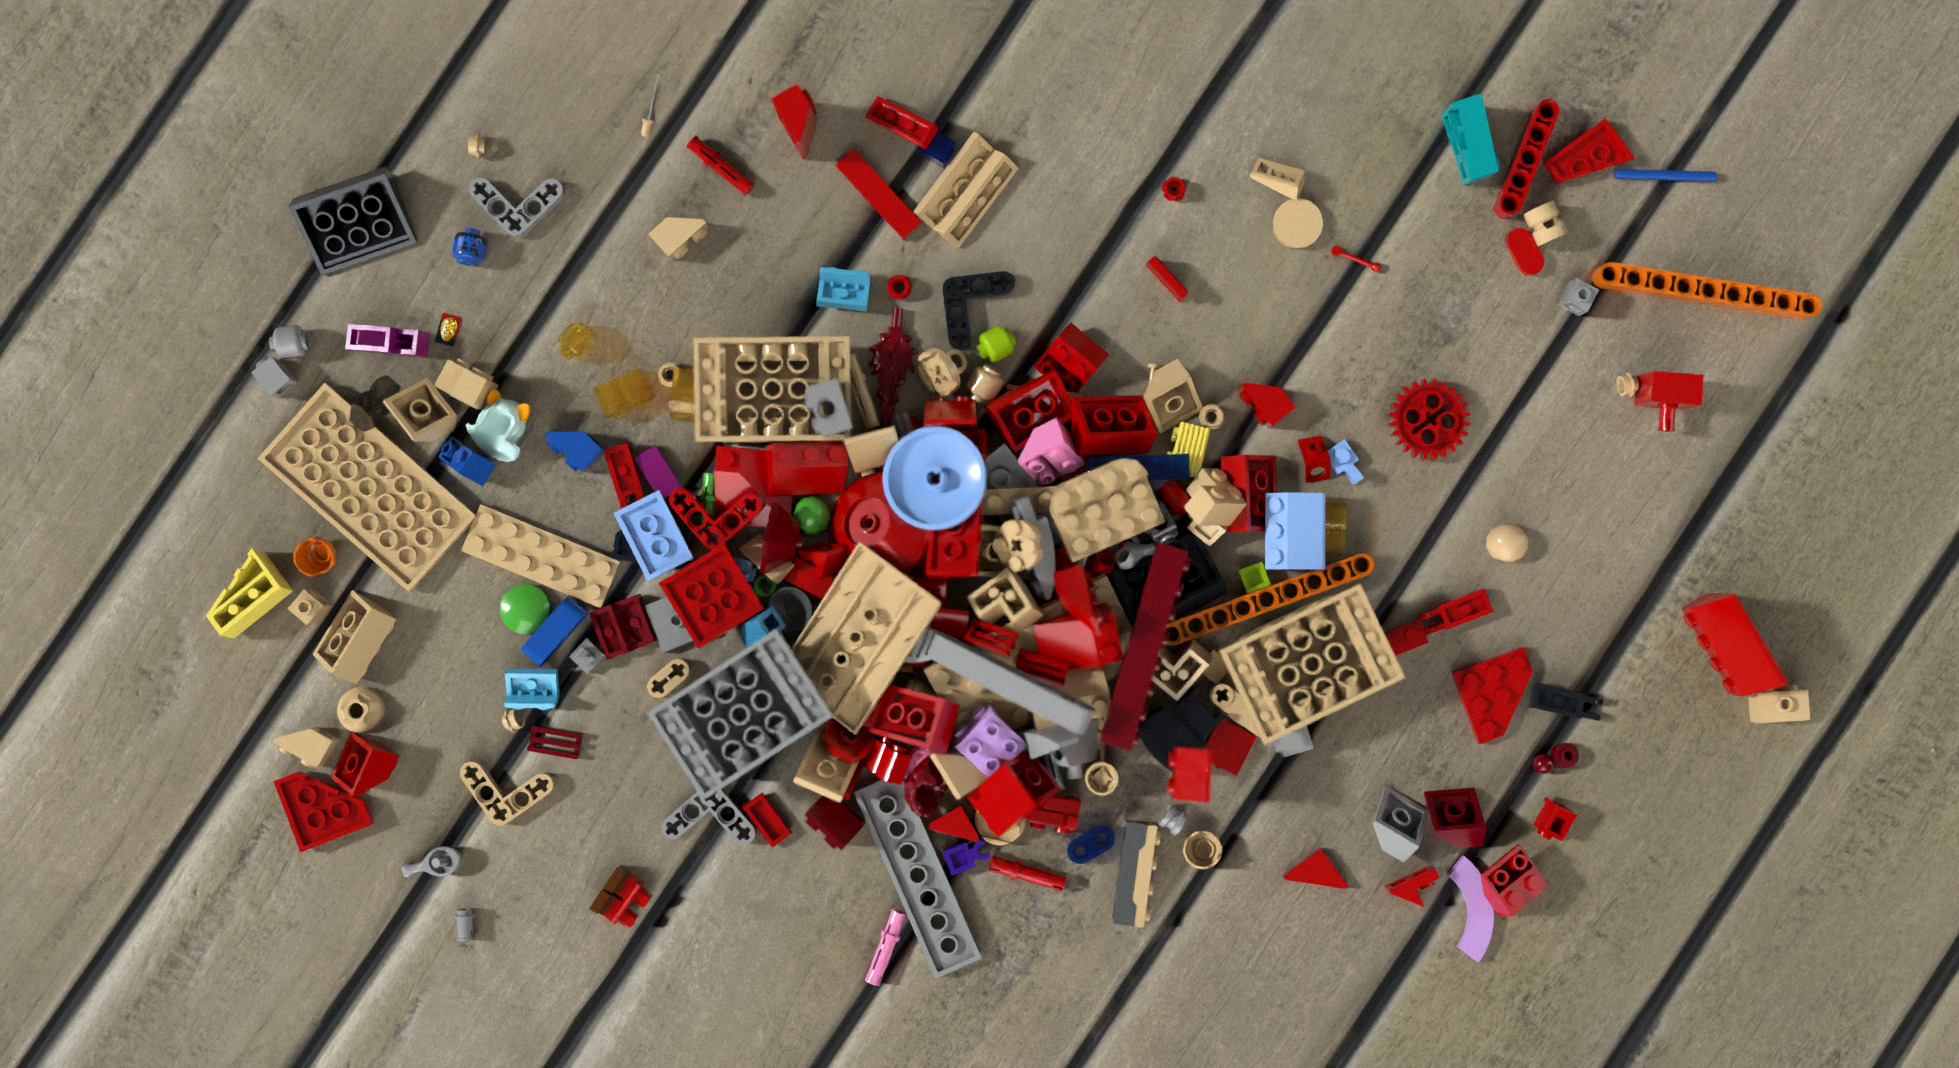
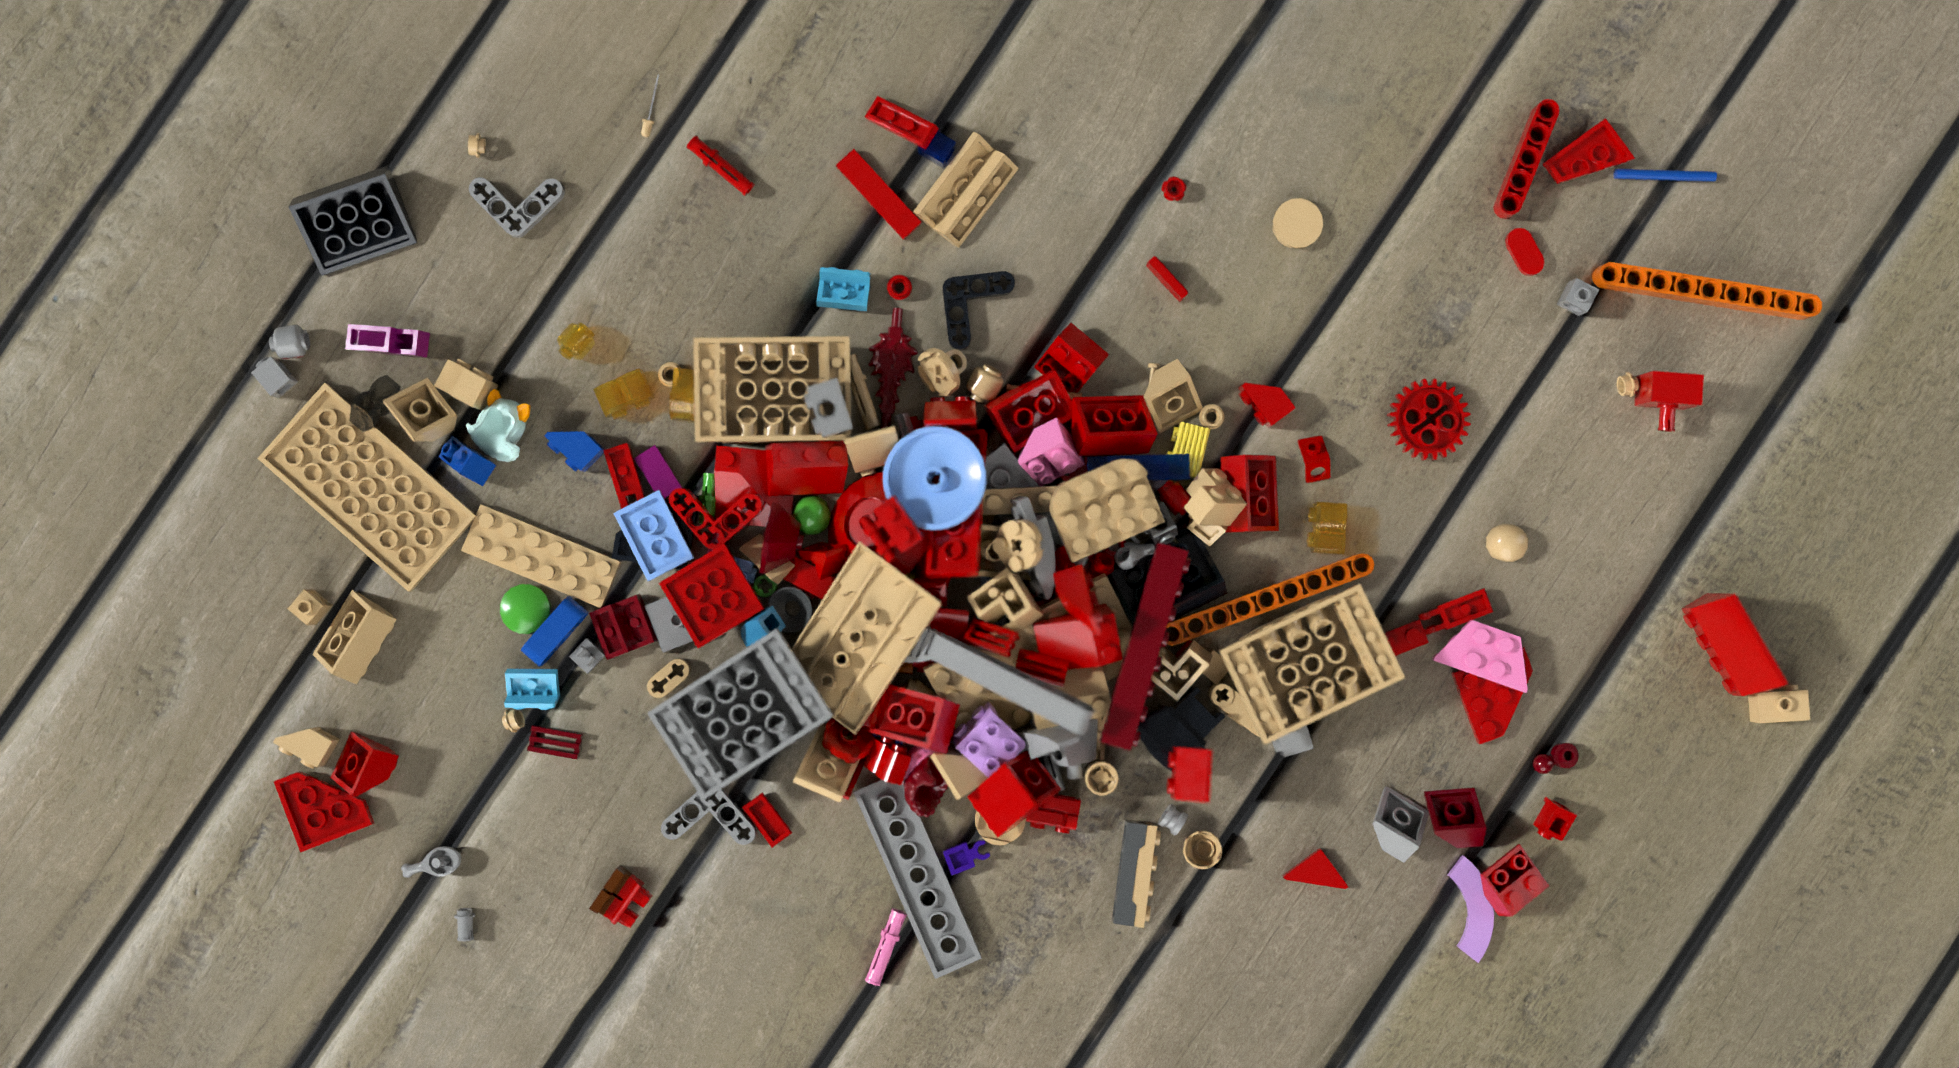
light yellow wedge [206,548,293,639] -> none
orange hair [293,537,337,577] -> none
tan piece [337,687,385,733] -> none
sticker [435,313,461,347] -> none
blue head [452,228,488,267] -> none
tan beam [460,760,556,826] -> none
tan slope [648,217,709,260] -> none
red slope [770,83,817,160] -> none
dark red slope [804,795,866,851] -> none
red slope [928,803,979,842] -> none
lime head [977,325,1016,363] -> none
red pin [989,855,1066,892] -> none
clear blue plate [1067,825,1115,864] -> none
red piece [1205,719,1257,776] -> none
lime plate [1237,561,1271,594] -> none
tan slope [1250,157,1306,200] -> none
light blue slope [1265,493,1325,570] -> none
light blue plate [1328,439,1364,485] -> none
red hinge [1331,246,1381,272] -> none
red slope [1384,865,1439,907] -> none
teal wedge [1441,93,1499,185] -> none
tan wheel [1523,200,1568,247] -> none
black hinge [1529,682,1604,721] -> none
none -> red plate [859,495,925,563]
none -> bright pink wing [1432,620,1528,693]

